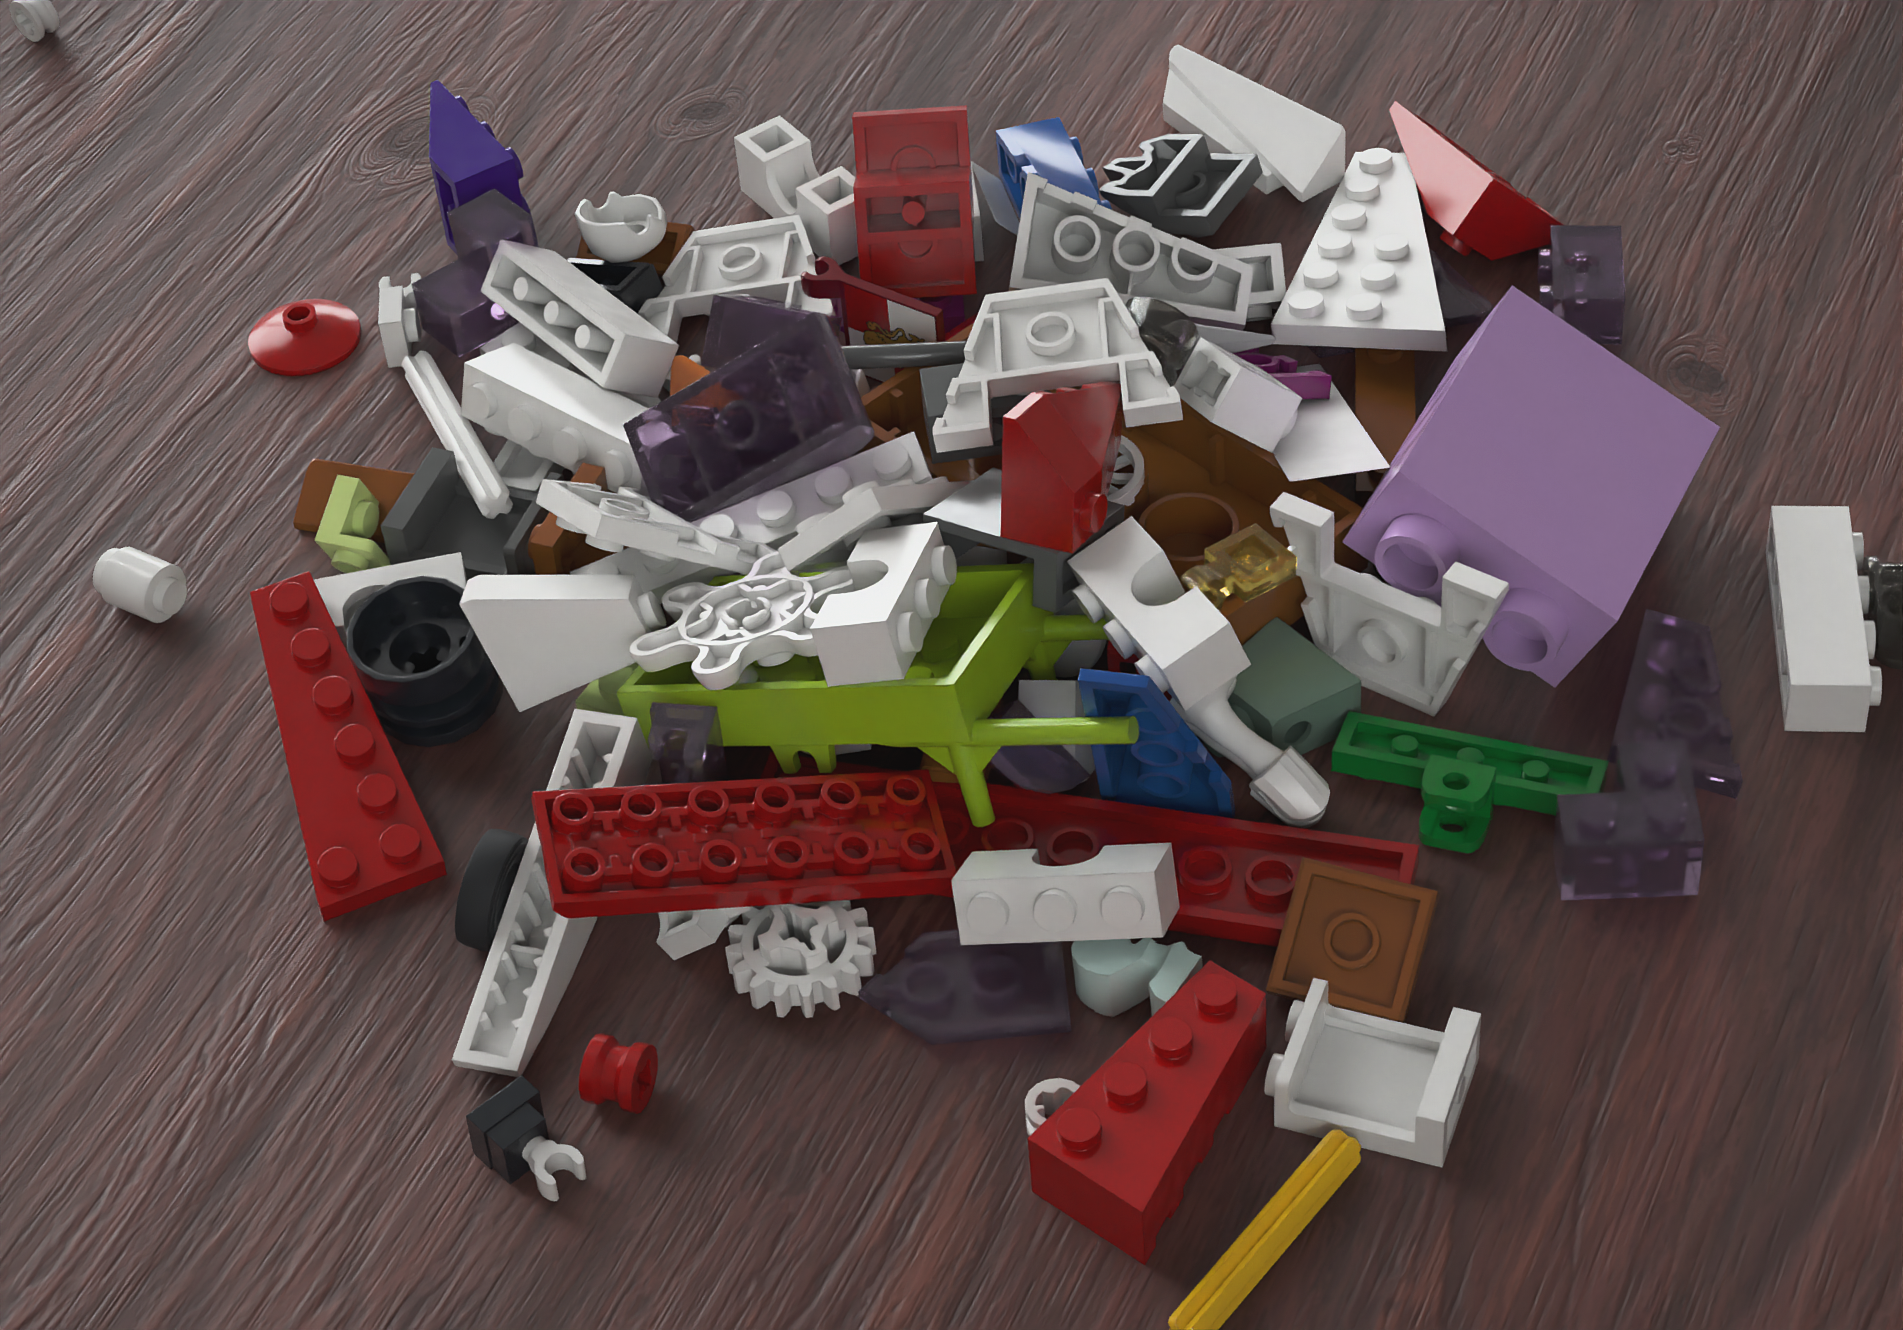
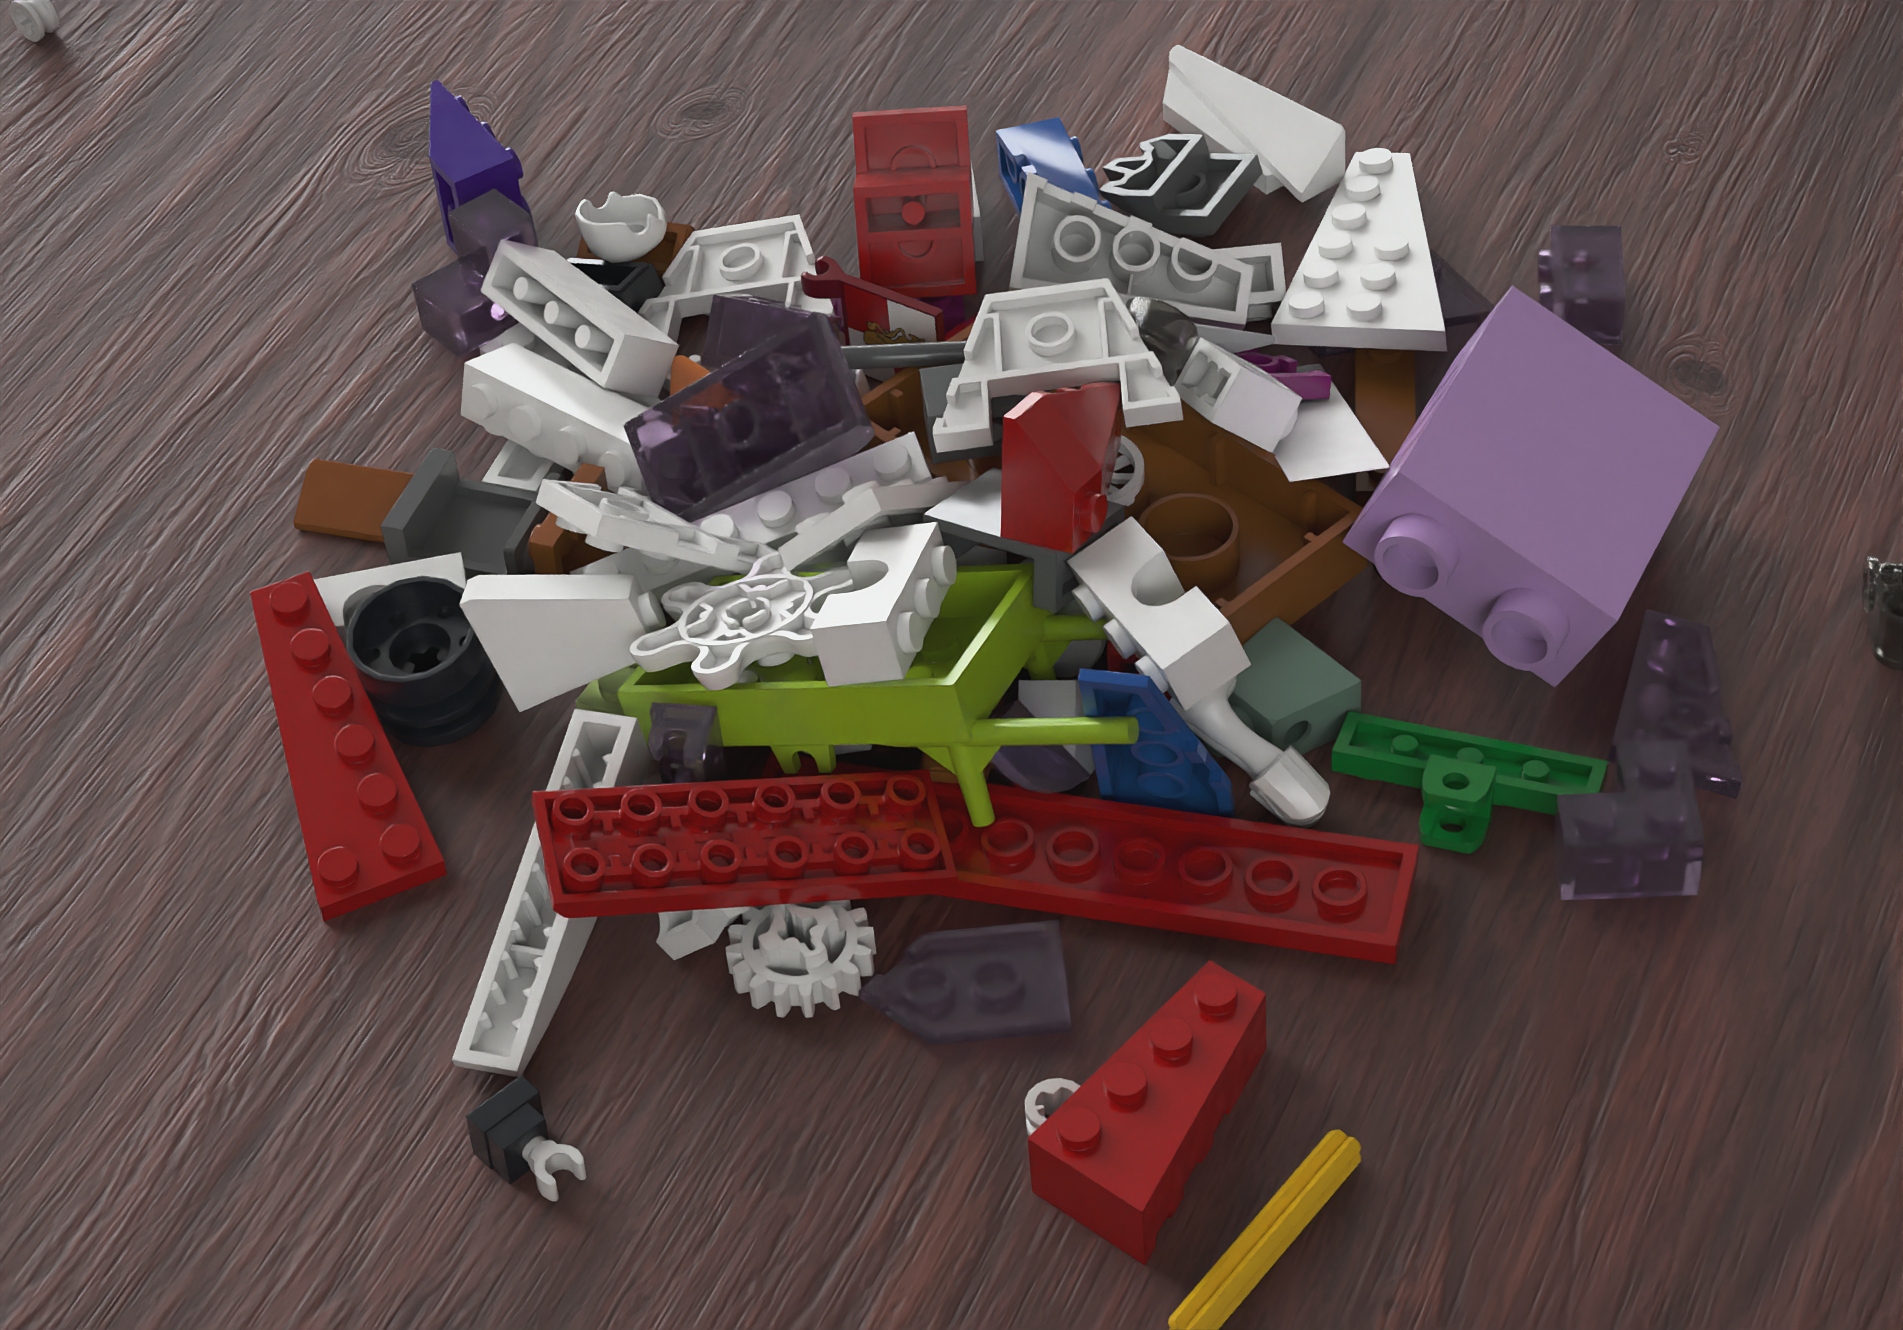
white brick [93,547,187,623] -> none
red dish [248,299,361,376] -> none
yellowish green bracket [314,474,391,573] -> none
white plate [378,273,425,368] -> none
white axle [401,351,513,519] -> none
black tyre [455,829,528,952] -> none
red wheel [579,1033,658,1114] -> none
white arch [734,115,858,265] -> none
white arch [951,842,1180,945] -> none
white sticker [971,161,1019,236] -> none
light aqua leg [1071,938,1203,1017] -> none
clear yellow plate [1181,523,1297,610] -> none
white panel [1265,978,1481,1167] -> none
dark orange tile [1266,857,1439,1023] -> none
white wing [1270,492,1509,717] -> none
red wedge [1389,101,1571,261] -> none
white brick [1766,506,1882,732] -> none

